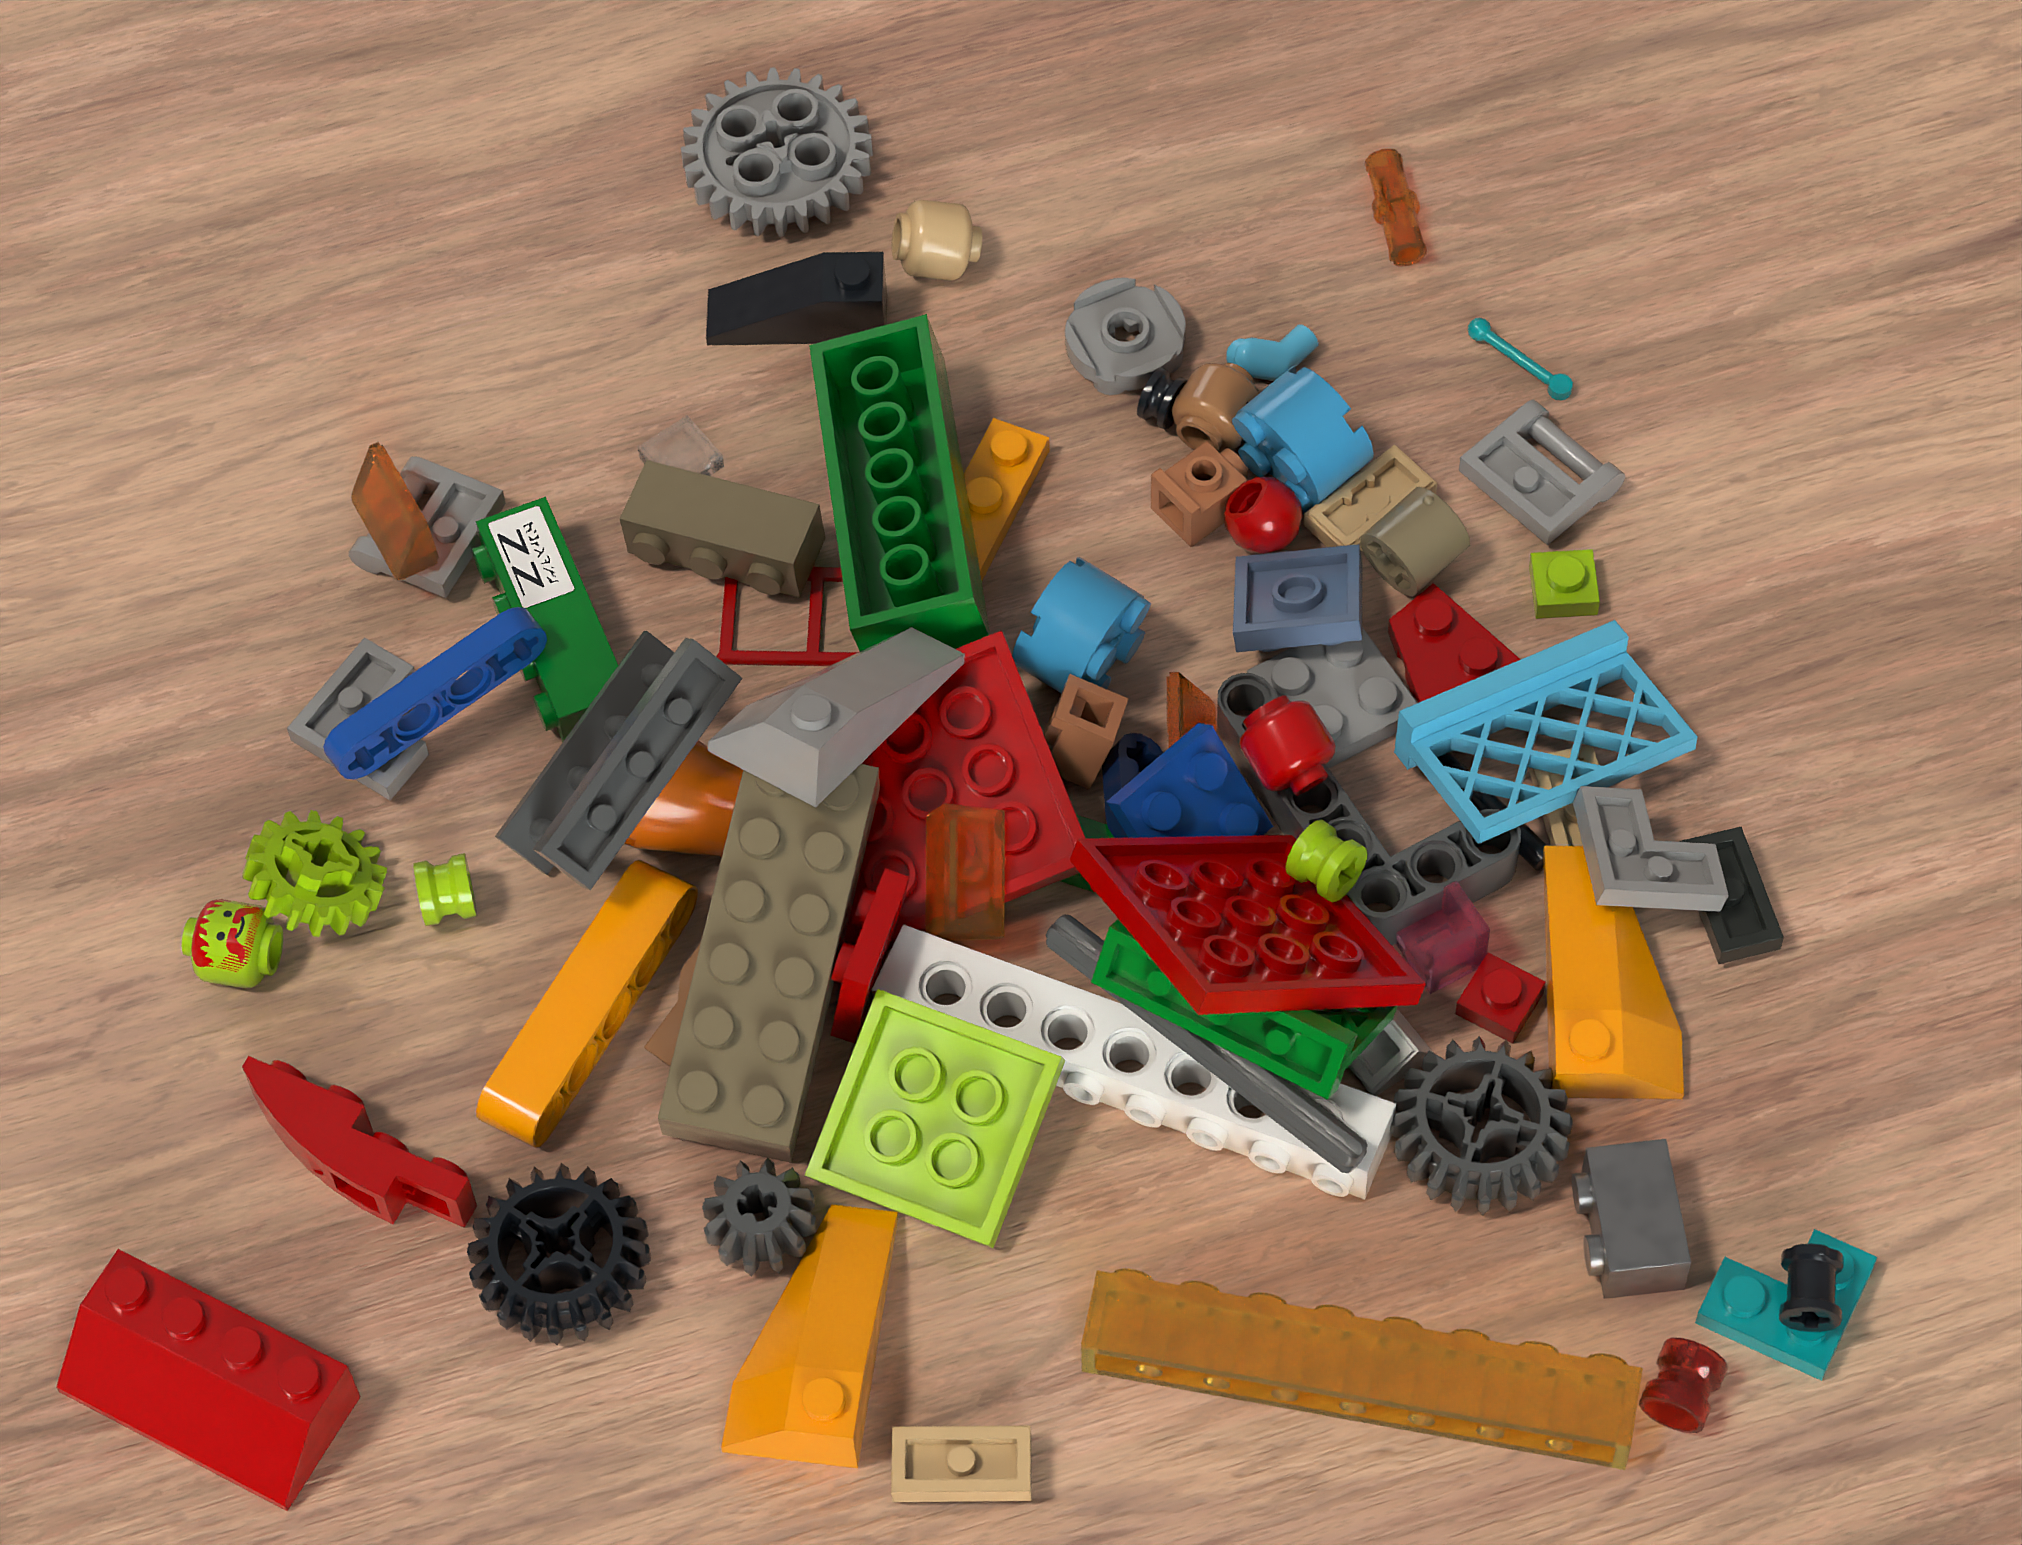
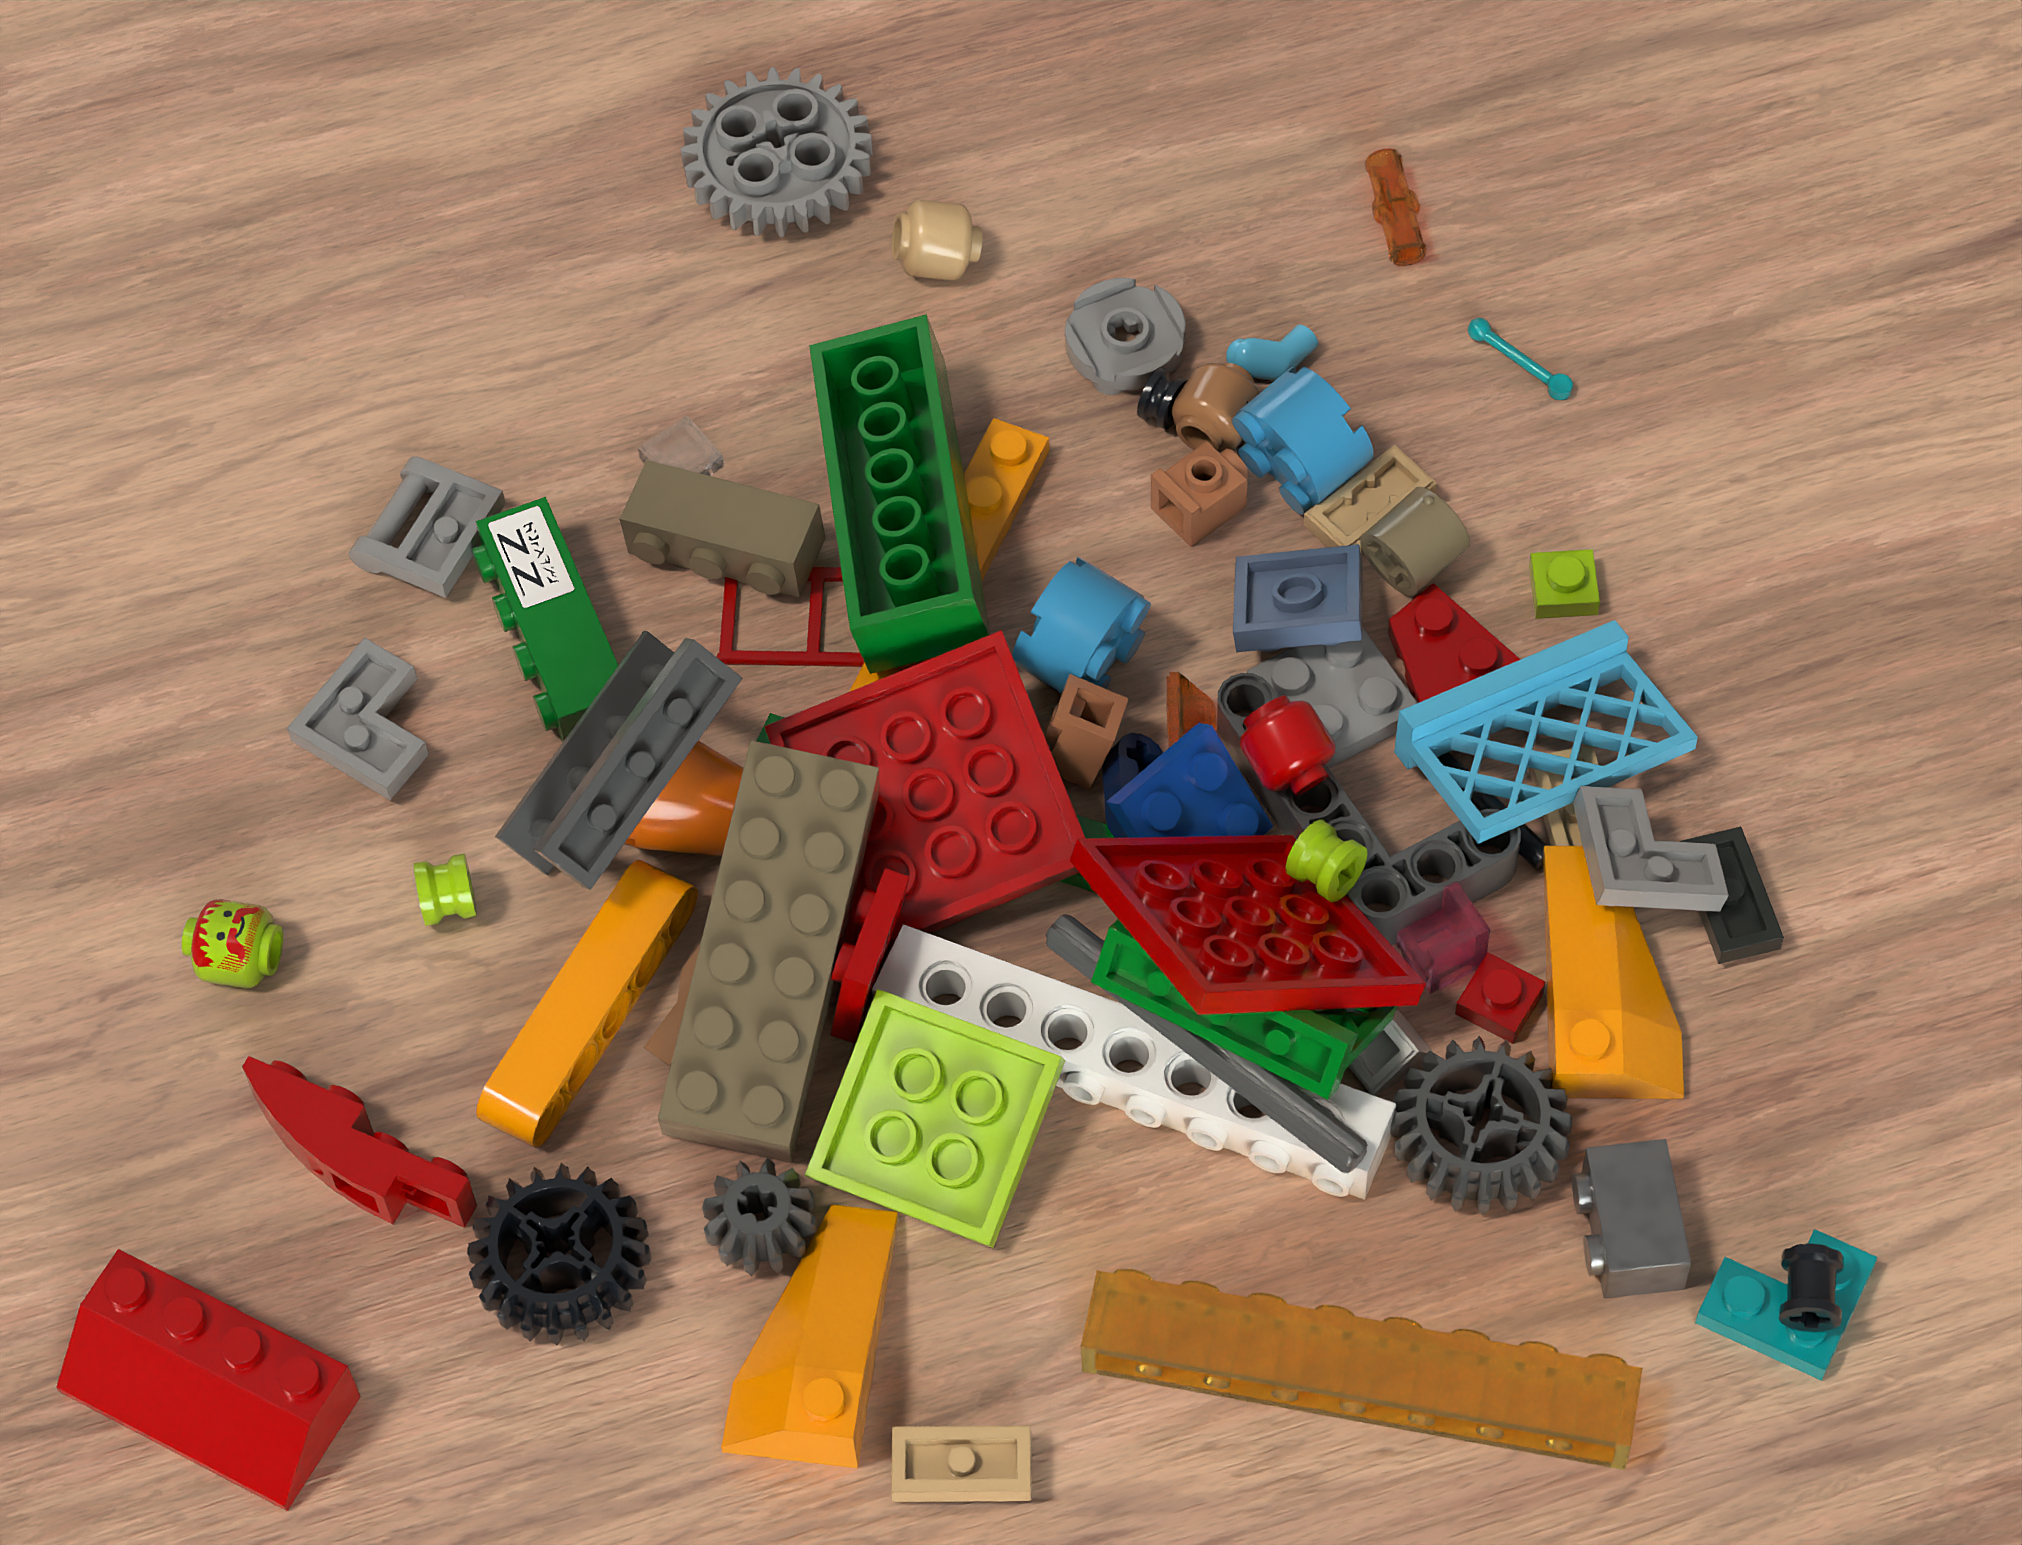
lime gear [242,810,387,937] -> none
blue beam [323,607,547,780] -> none
clear orange slope [351,442,439,580] -> none
black slope [706,252,887,345] -> none
light grey wedge [708,627,965,808] -> none
clear orange slope [926,803,1005,941] -> none
red piece [1224,477,1302,554] -> none
light grey plate [1459,400,1625,545] -> none
clear red wheel [1639,1338,1728,1433] -> none

